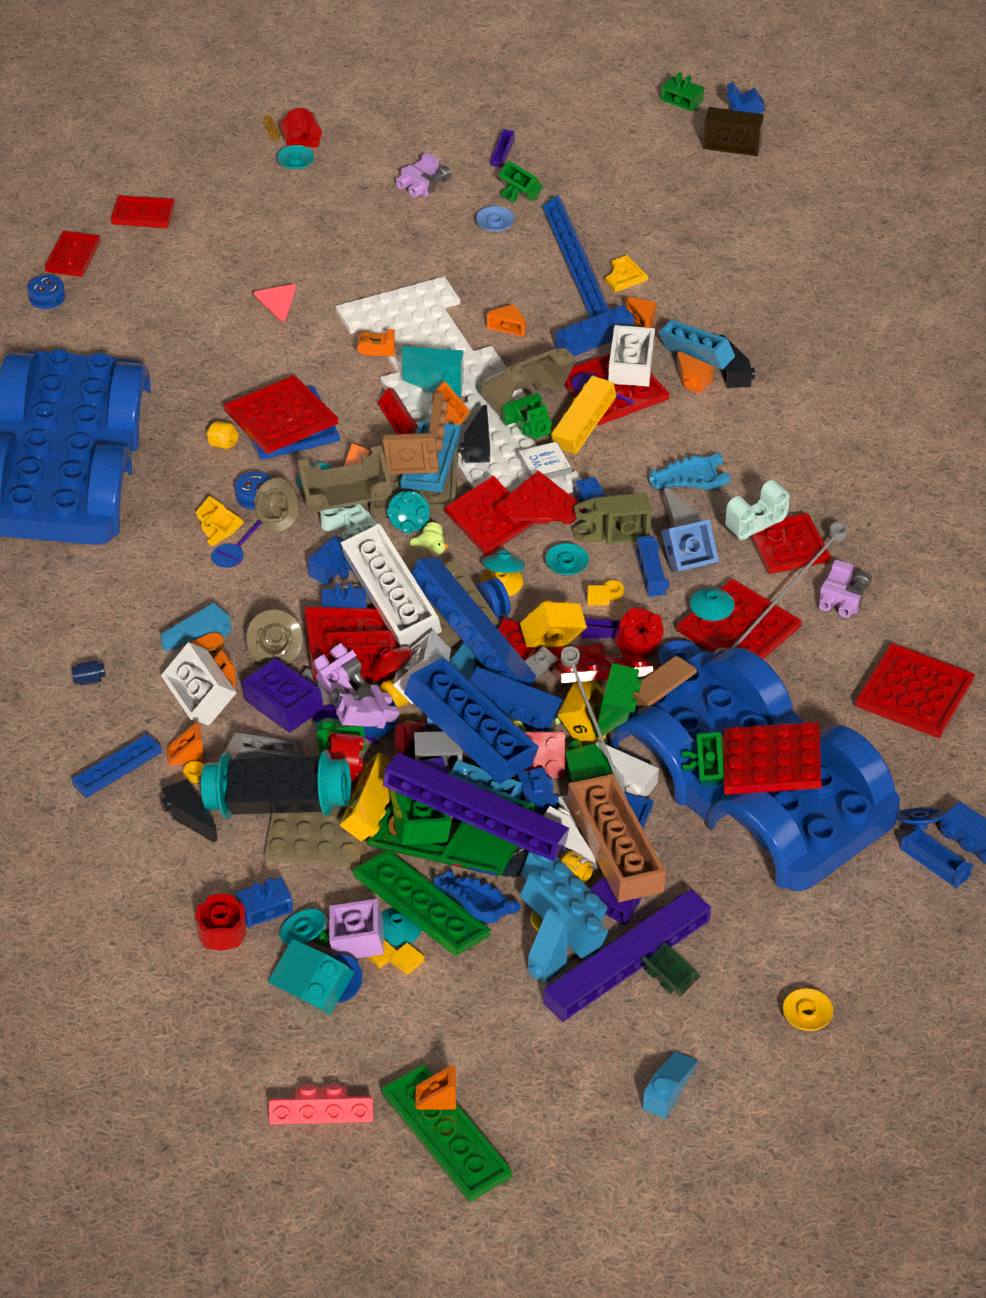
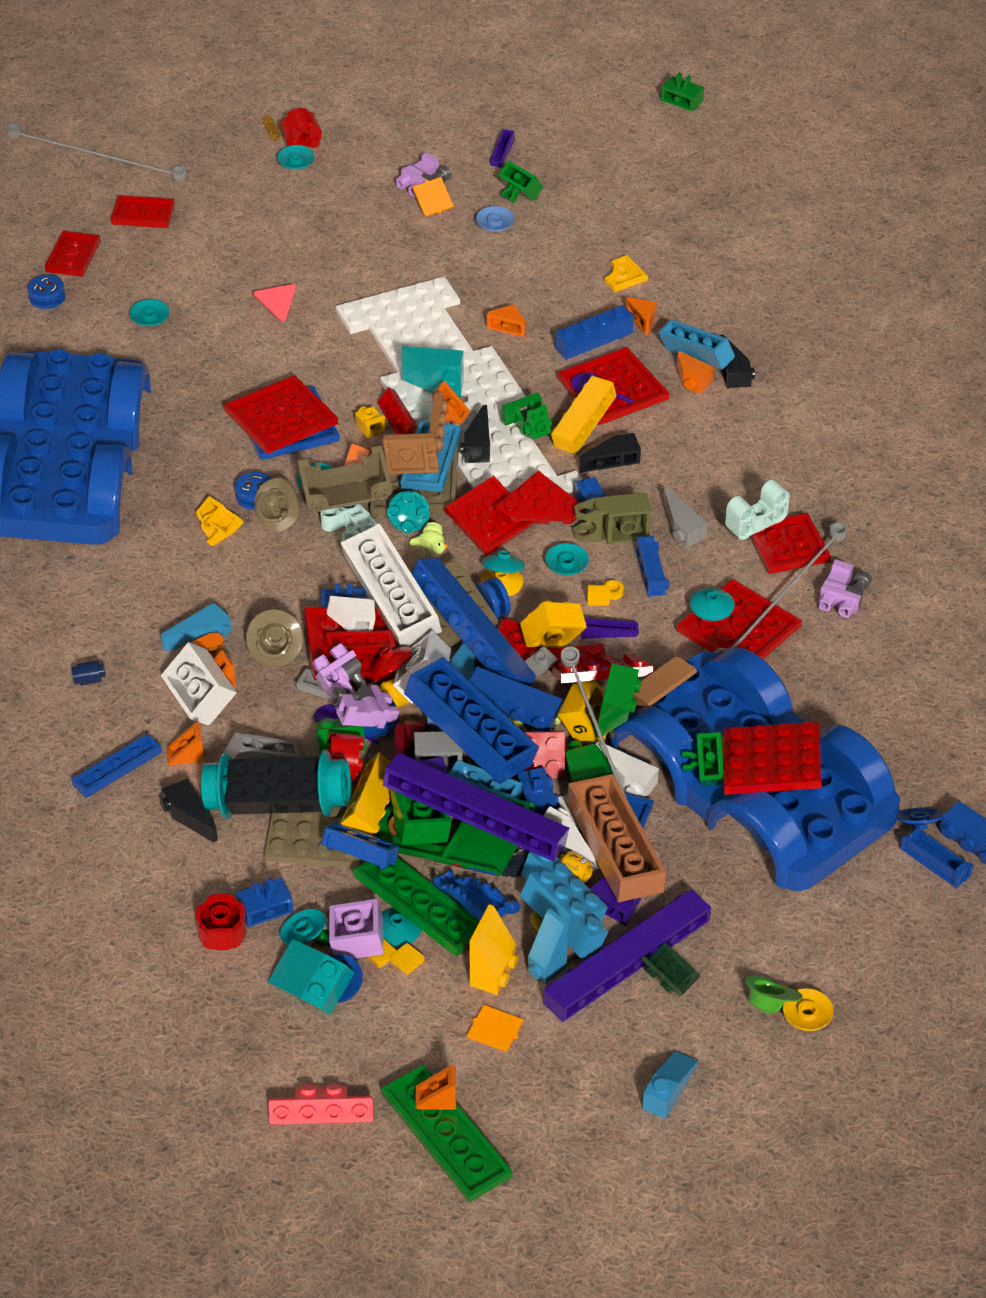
yellow tile [183,761,204,783] -> none
yellow head [206,421,238,450] -> none
blue piece [211,520,262,568] -> none
dark purple piece [241,658,324,733] -> none
blue brick [308,535,353,585] -> none
orange leg [357,329,395,357] -> none
dark tan windscreen [480,348,576,416] -> none
white tile [518,441,572,479] -> none
blue plate [543,195,611,317] -> none
white brick [608,325,655,386] -> none
red brick [614,608,664,659] -> none
dark azure animal [649,453,731,490] -> none
blue dish [658,640,702,666] -> none
medium blue brick [661,519,719,572] -> none
dark brown piece [703,107,764,157] -> none
blue brick [726,82,765,114] -> none
red plate [855,643,975,739] -> none
none -> light grey piece [6,123,187,181]
none -> teal dish [129,299,169,326]
none -> blue container [322,823,399,870]
none -> white slope [326,596,375,632]
none -> yellow brick [355,406,385,438]
none -> light orange piece [412,177,454,217]
none -> light orange piece [467,1005,524,1052]
none -> yellow slope [470,904,519,995]
none -> black slope [578,433,641,473]
none -> bright green piece [746,975,803,1014]

